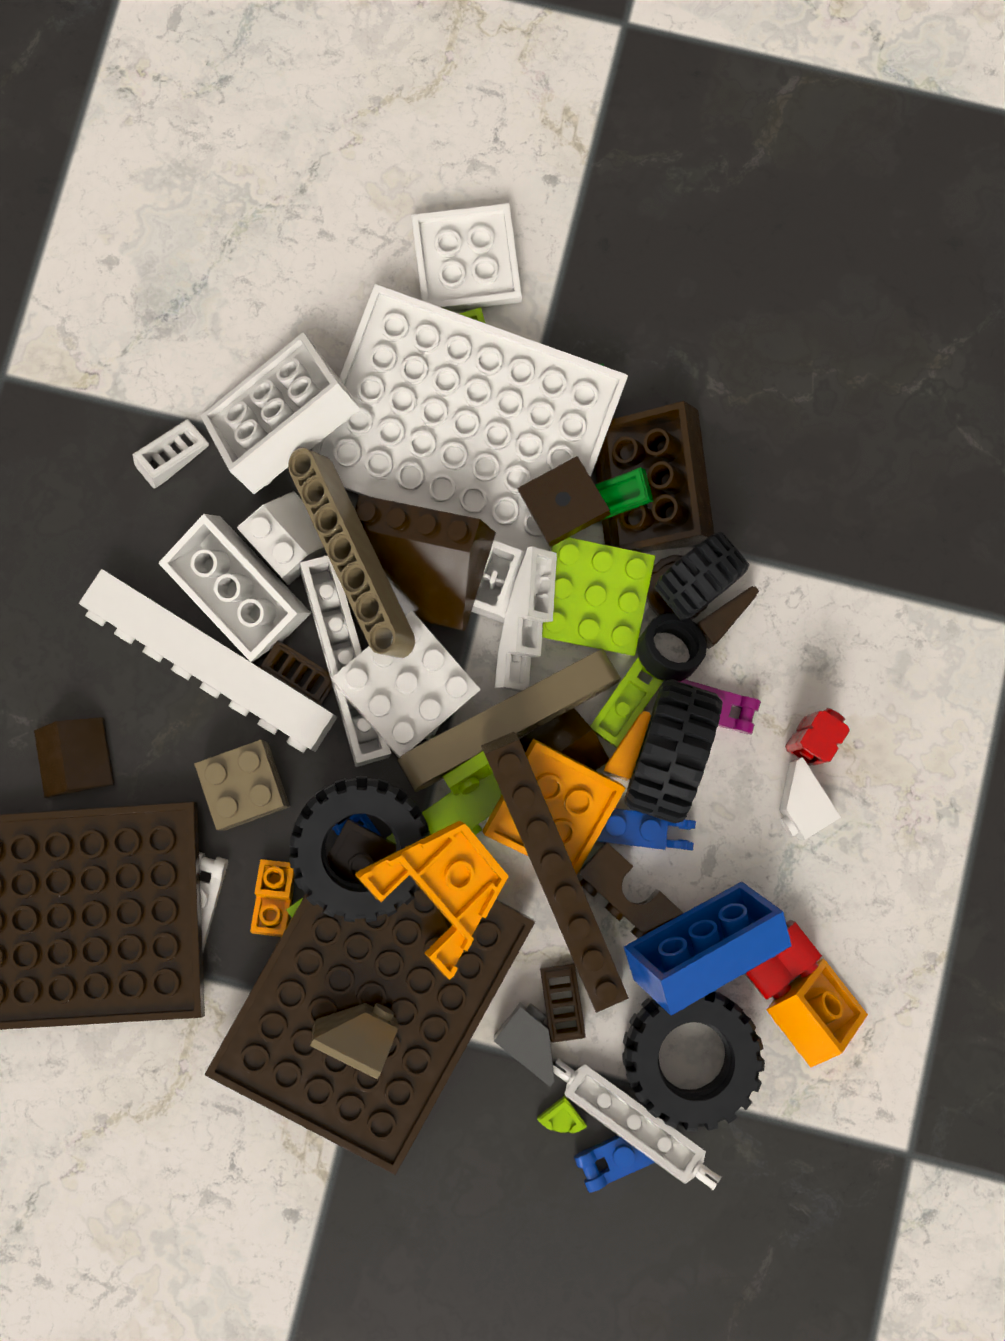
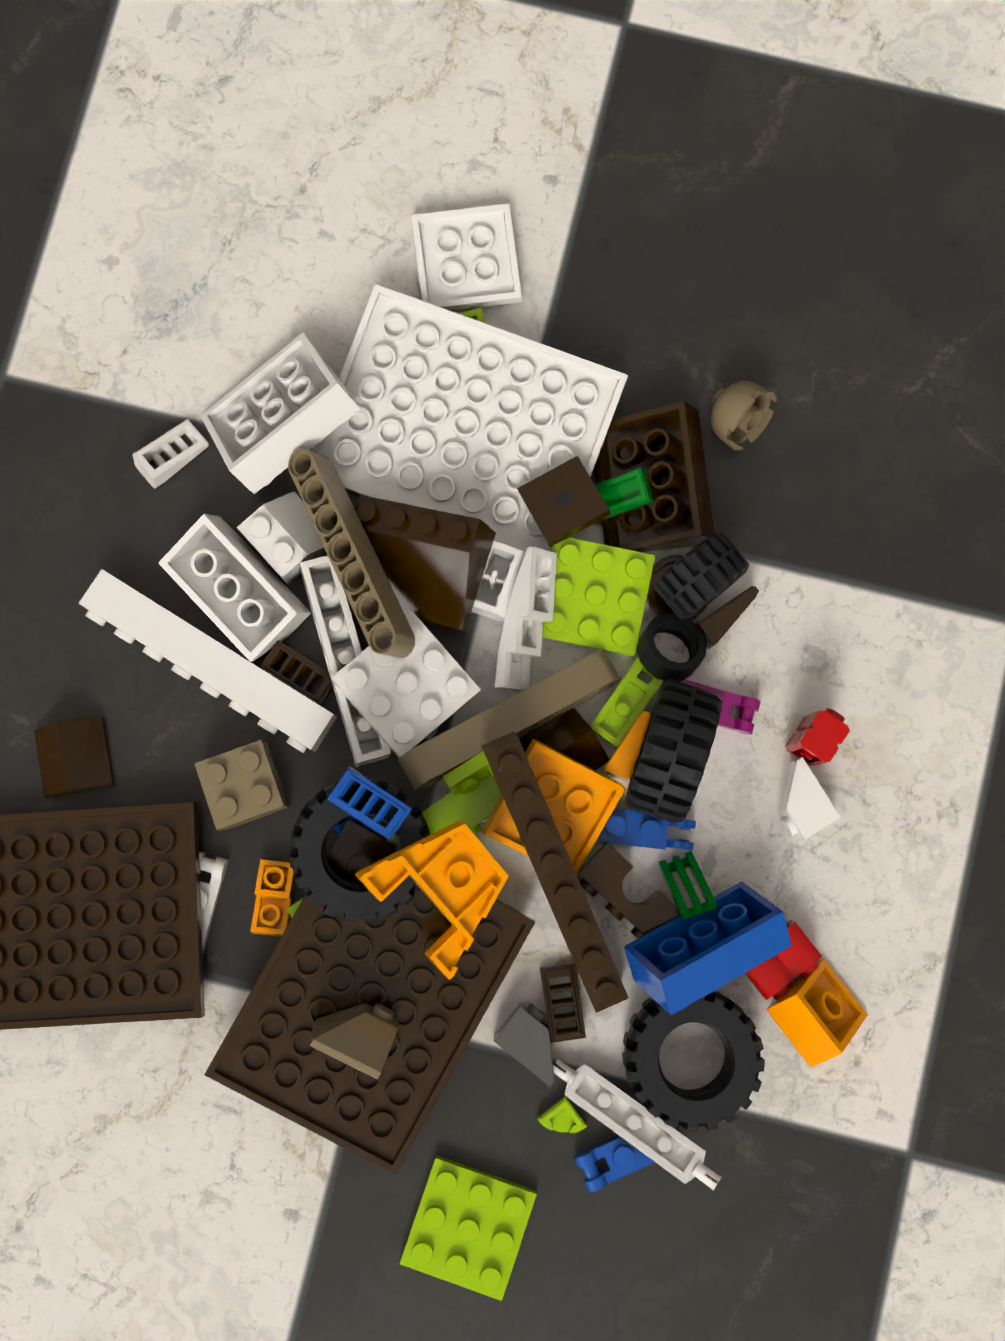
none -> blue slope [327,766,412,840]
none -> lime plate [400,1155,537,1301]
none -> green tile [659,851,717,920]
none -> dark tan cylinder [710,380,777,450]

